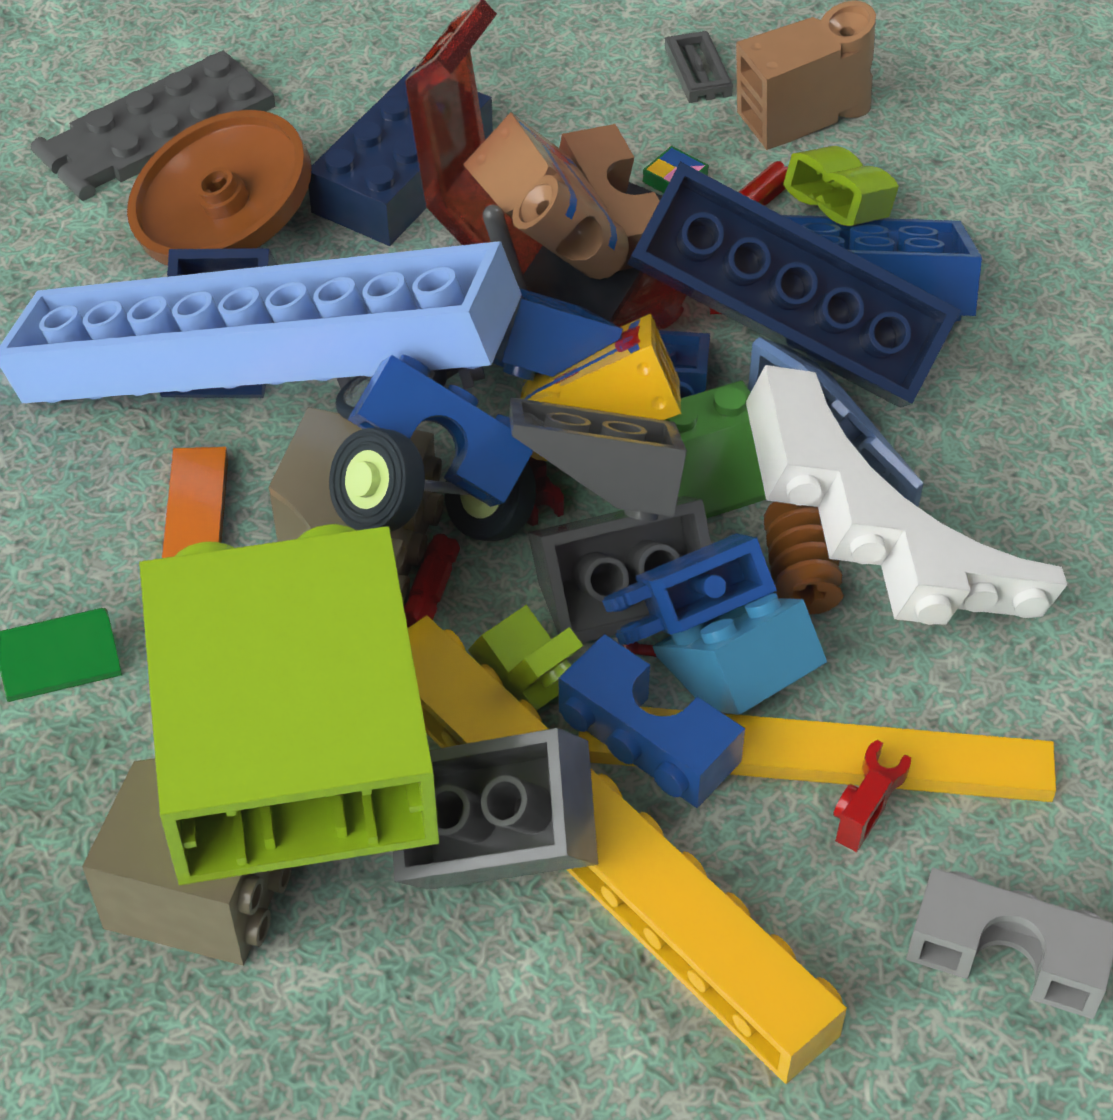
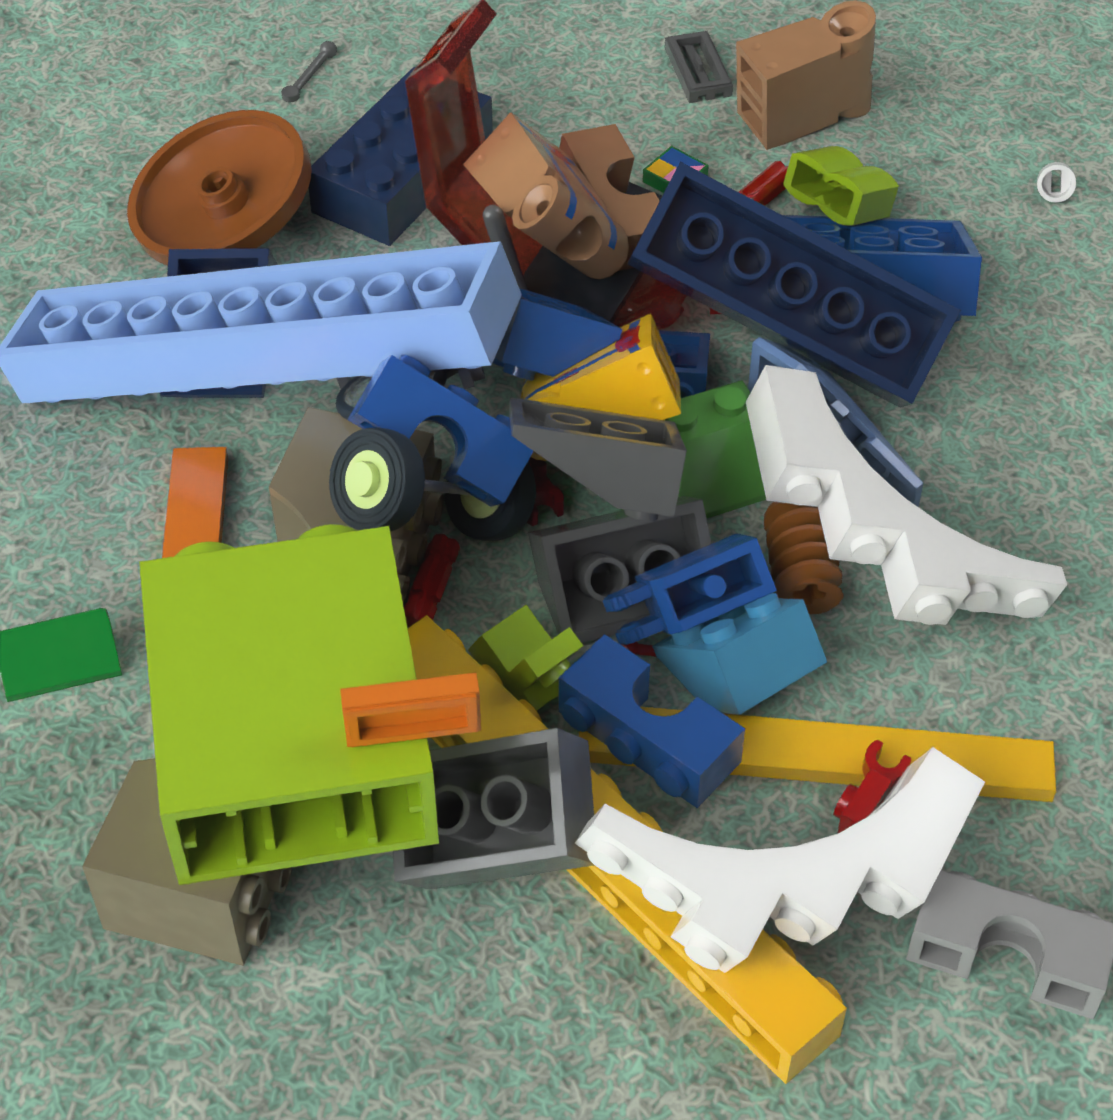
dark grey hinge [31,50,276,201] -> none
none -> dark grey hinge [281,41,337,102]
none -> orange tile [340,672,481,747]
none -> white arch [575,747,985,973]
none -> white hinge [1037,162,1076,203]

